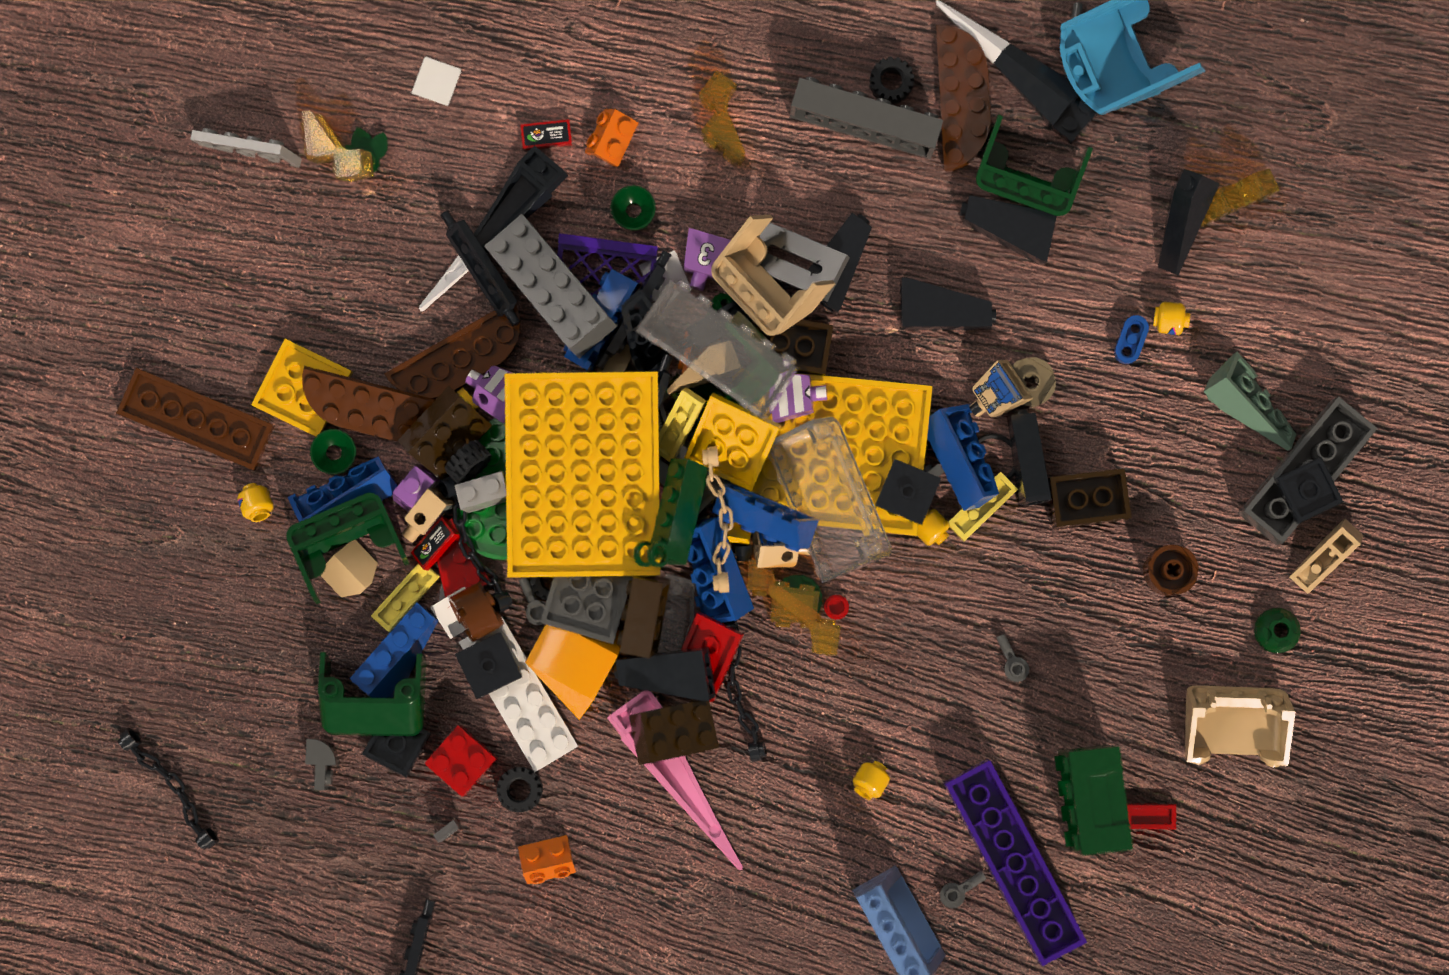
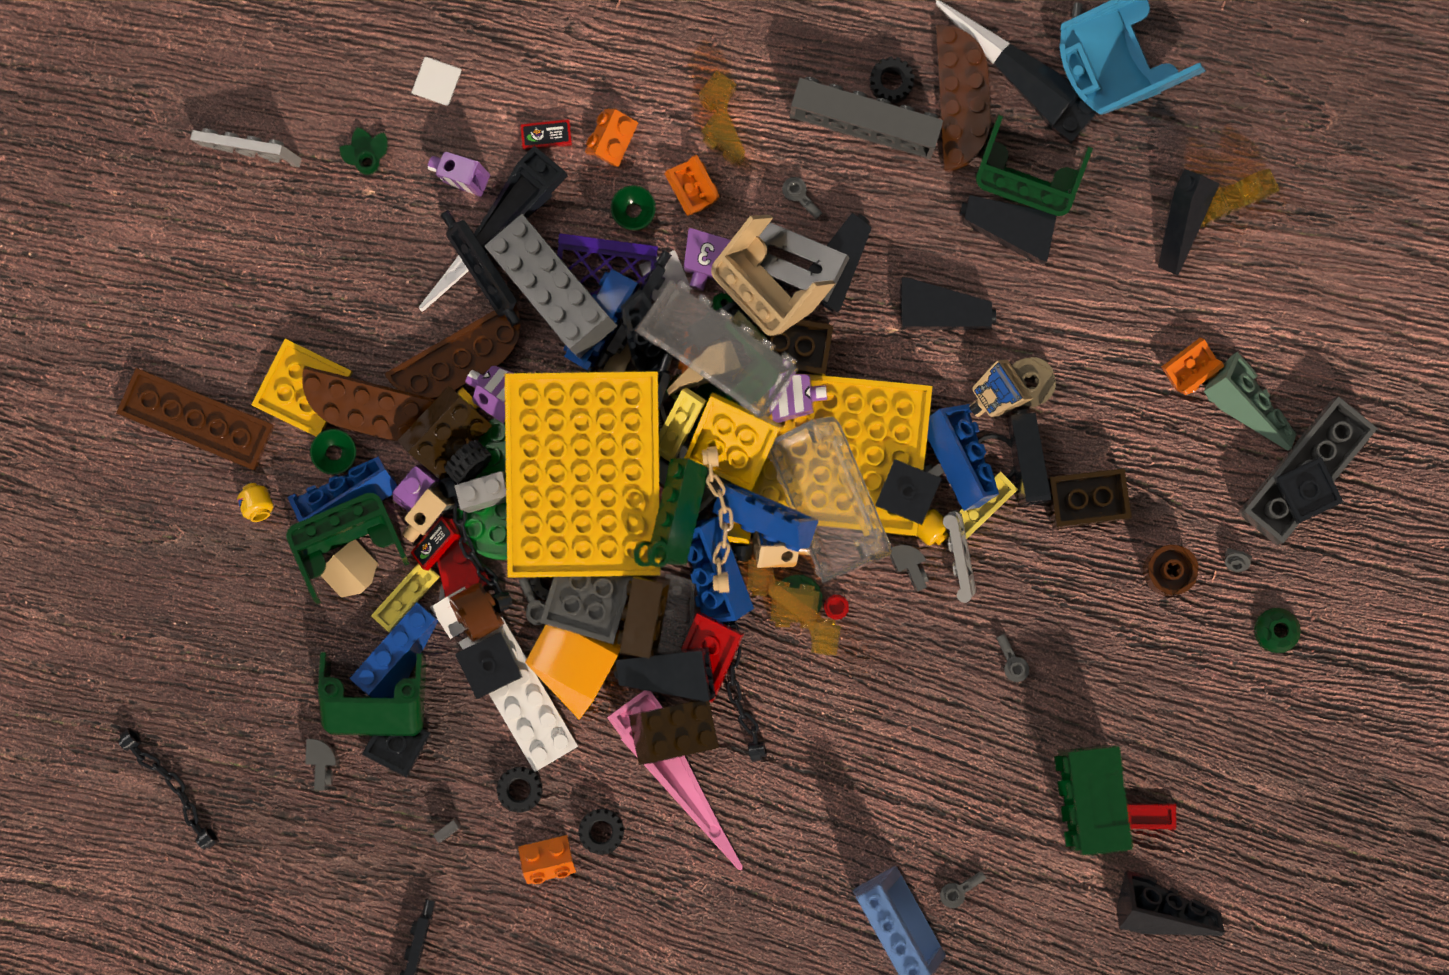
clear yellow arch [301,110,374,182] -> none
red brick [424,725,498,797] -> none
yellow head [853,761,890,800] -> none
dark purple brick [943,759,1087,966] -> none
blue plate [1114,315,1149,364] -> none
yellow head [1153,301,1190,335] -> none
tan windscreen [1185,686,1295,767] -> none
tan slope [1289,519,1363,594] -> none
none -> medium lavender torso [428,152,490,197]
none -> black tyre [578,809,624,855]
none -> orange bracket [664,155,720,216]
none -> dark grey plate [782,177,823,220]
none -> dark grey brick [887,545,929,592]
none -> light grey plate [943,510,976,603]
none -> black wedge [1116,870,1225,936]
none -> orange bracket [1161,337,1224,395]
none -> dark grey plate [1225,548,1252,572]

